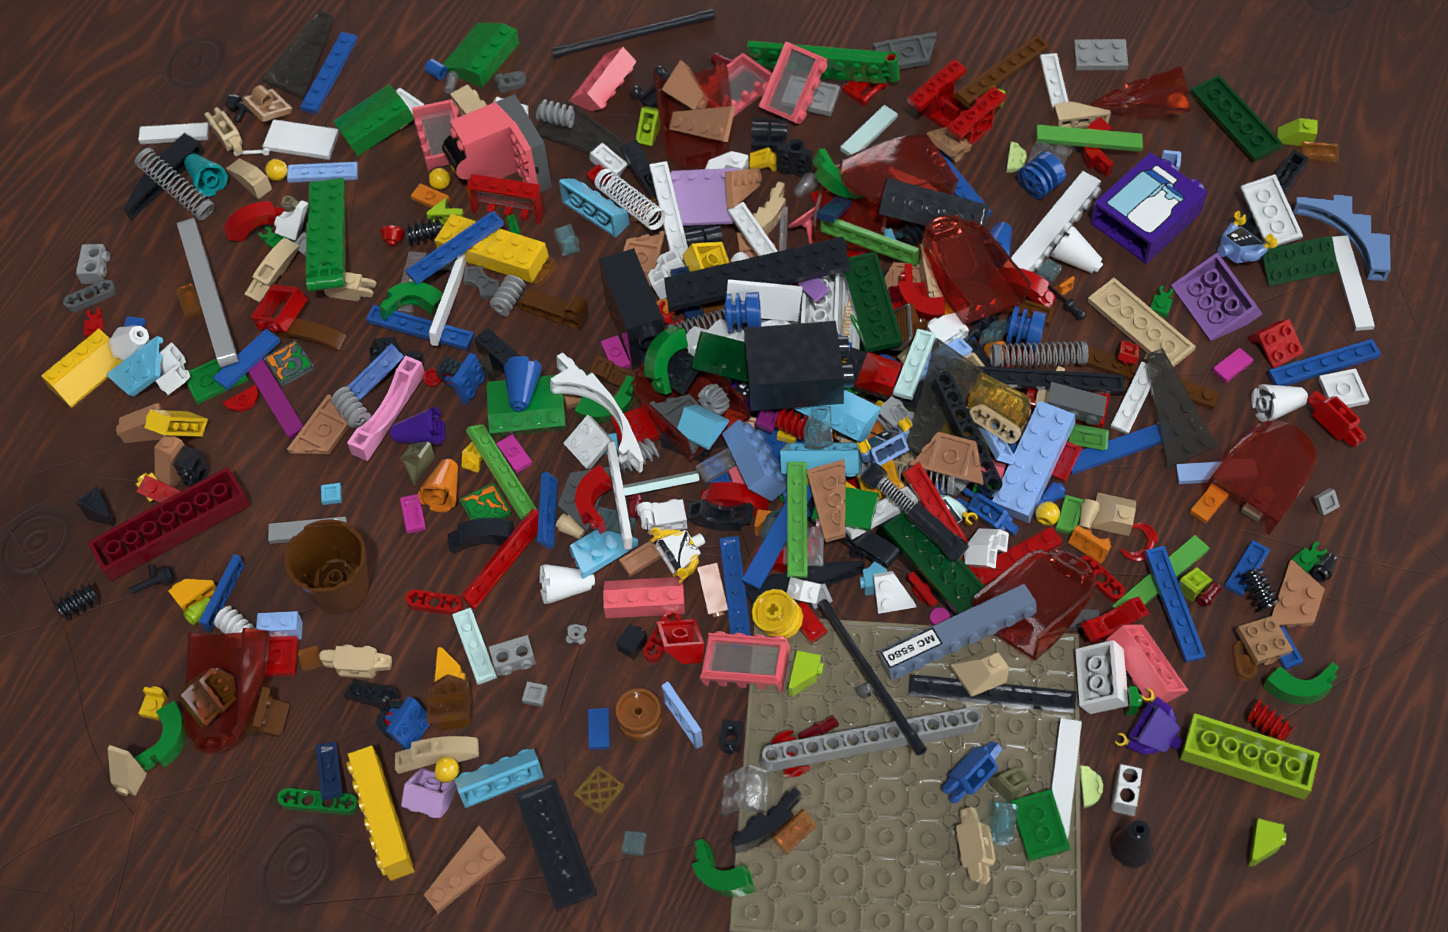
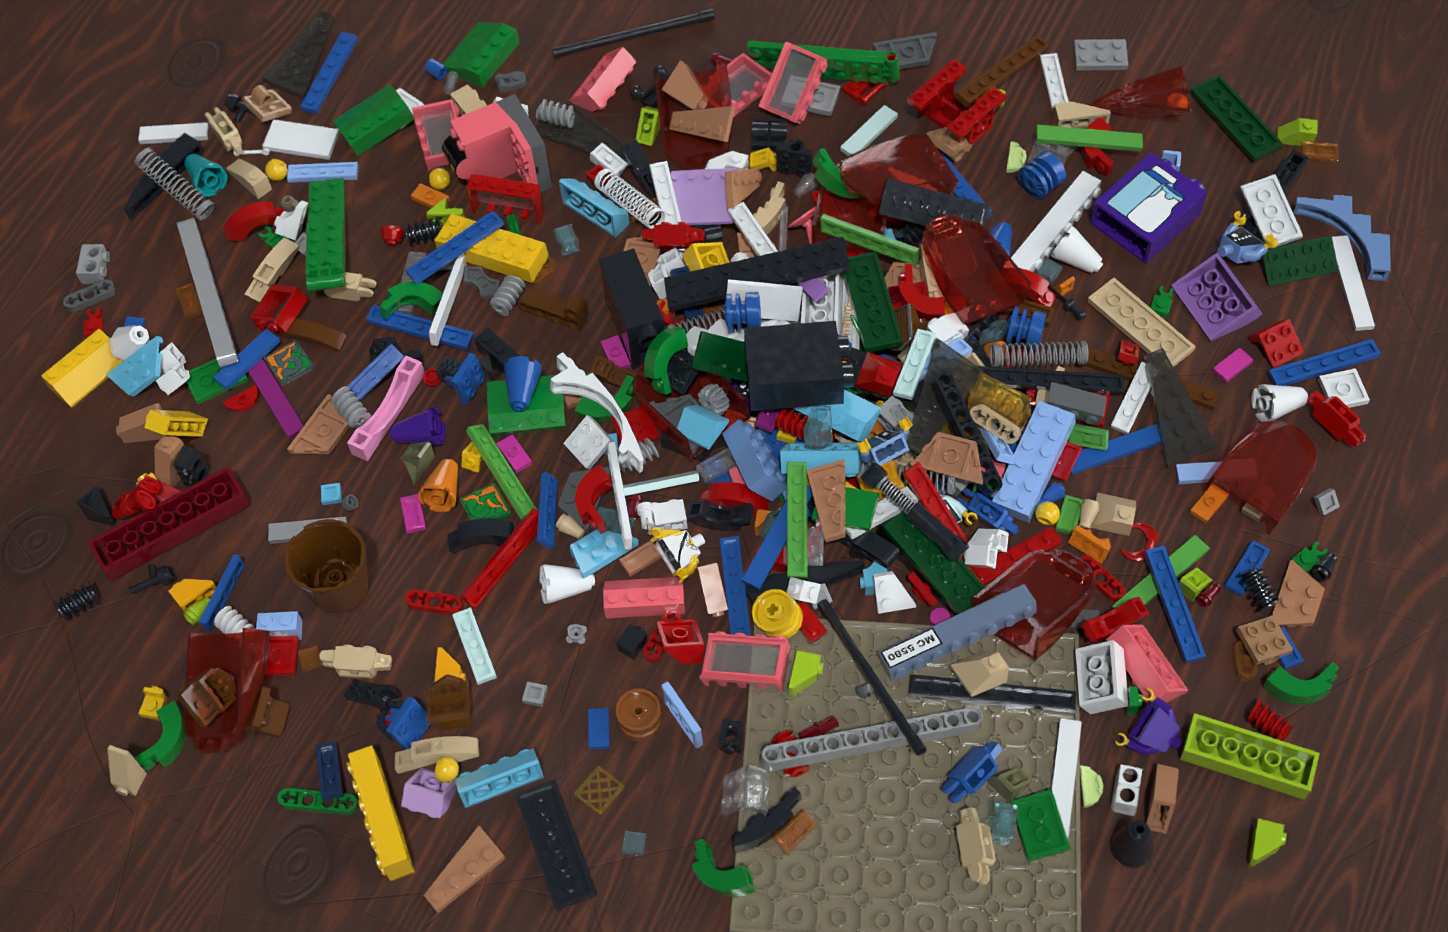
light grey brick [489,635,536,676] -> none
dark blue tile [817,196,852,223] -> none
none -> red piece [112,477,160,520]
none -> dark grey hinge [341,494,359,511]
none -> red hinge [641,222,705,250]
none -> nougat slope [1146,764,1179,834]

